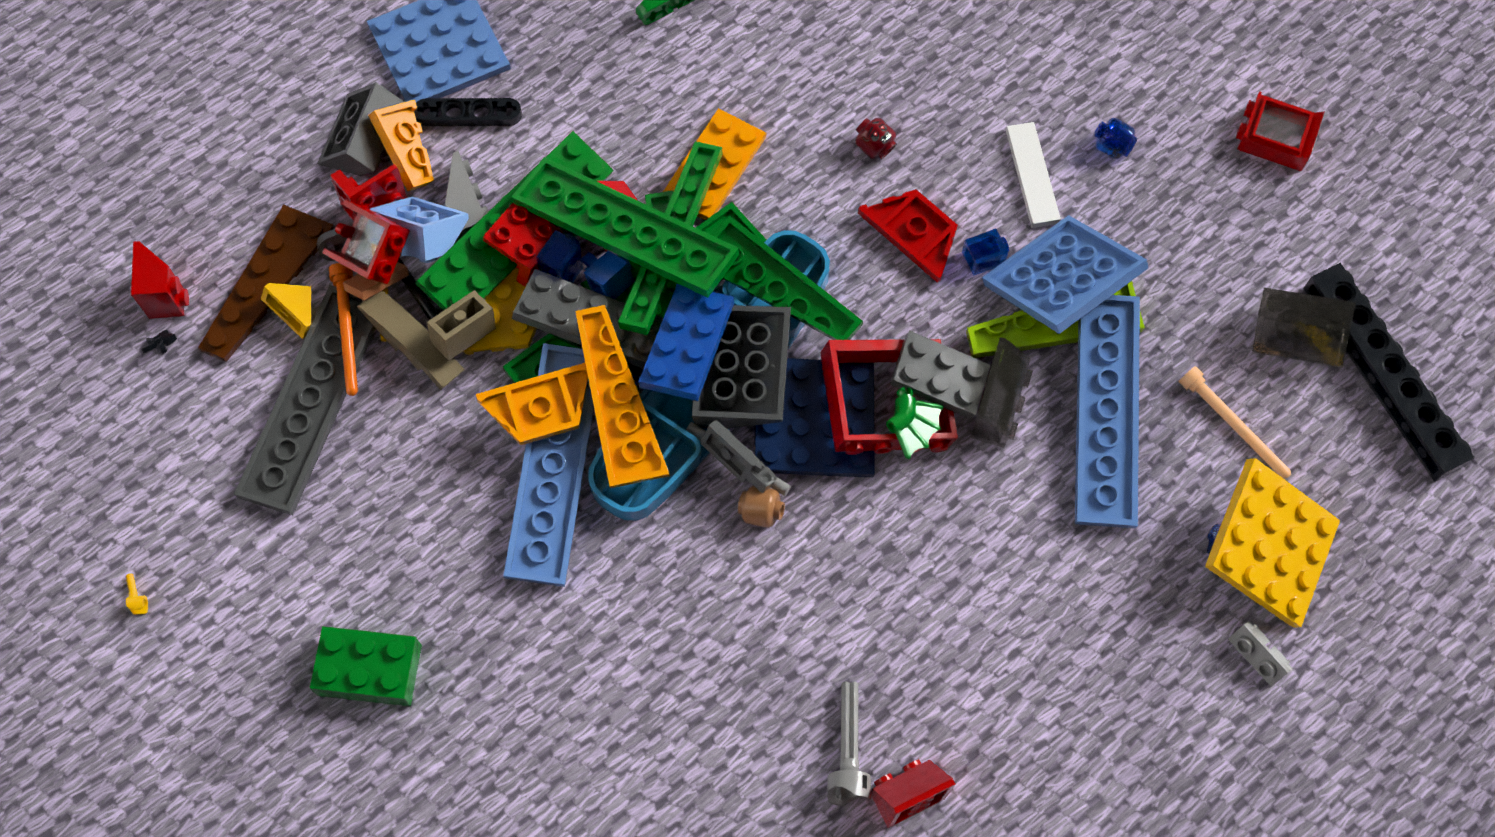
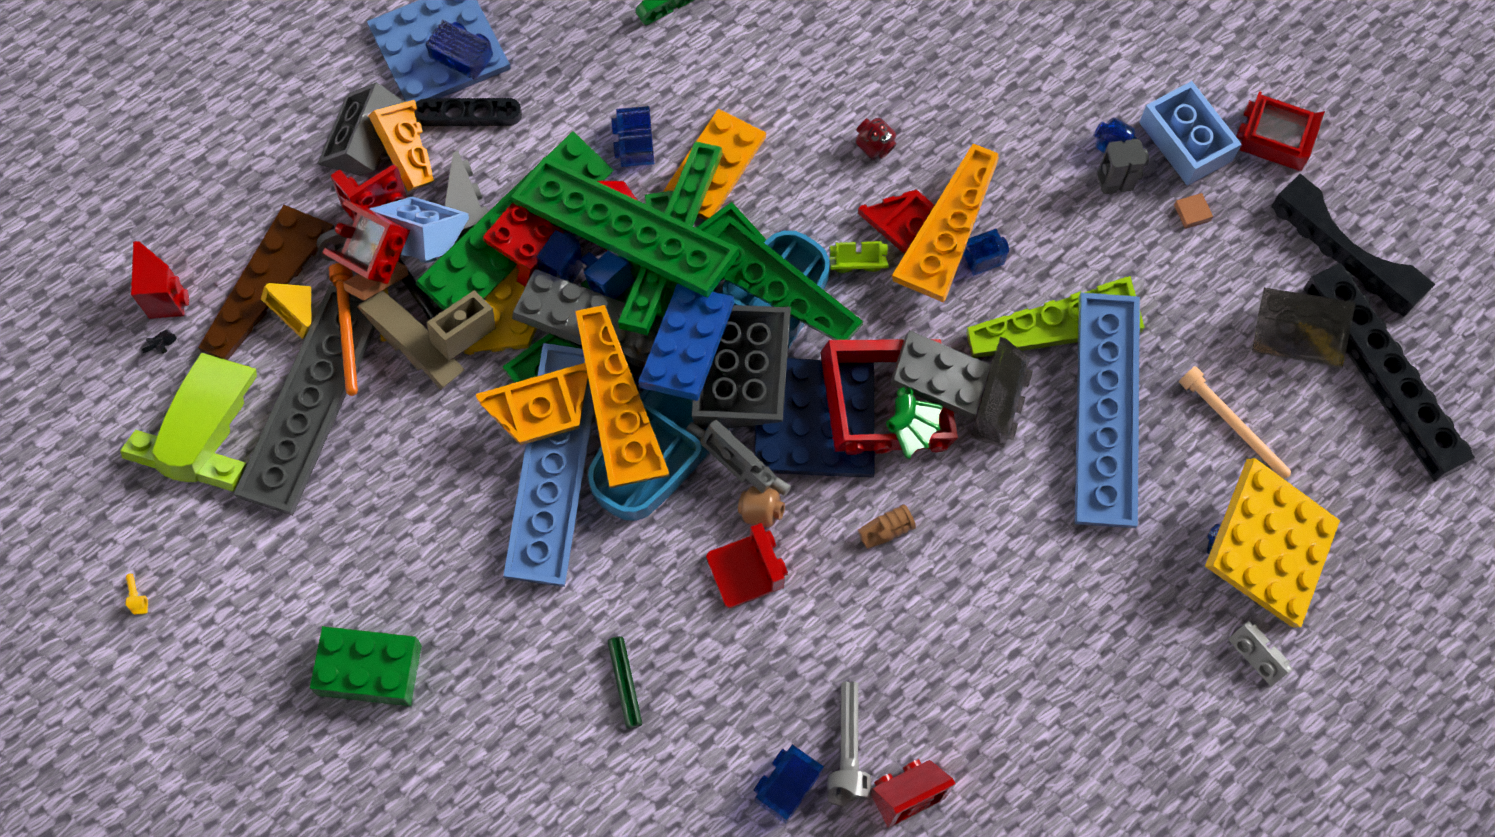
medium blue plate [982,215,1148,334] -> none
white tile [1006,122,1061,228] -> none
none -> lime slope [120,353,257,492]
none -> clear blue brick [425,20,493,80]
none -> dark green axle [608,636,642,729]
none -> clear blue brick [611,106,655,167]
none -> red bracket [706,523,788,608]
none -> clear blue brick [753,744,824,824]
none -> lime hinge [829,241,889,273]
none -> medium nougat hinge [858,504,916,549]
none -> light orange wing [892,144,999,303]
none -> dark grey brick [1097,139,1149,194]
none -> light blue brick [1139,81,1242,186]
none -> nougat tile [1174,193,1213,229]
none -> black arch [1271,174,1435,317]

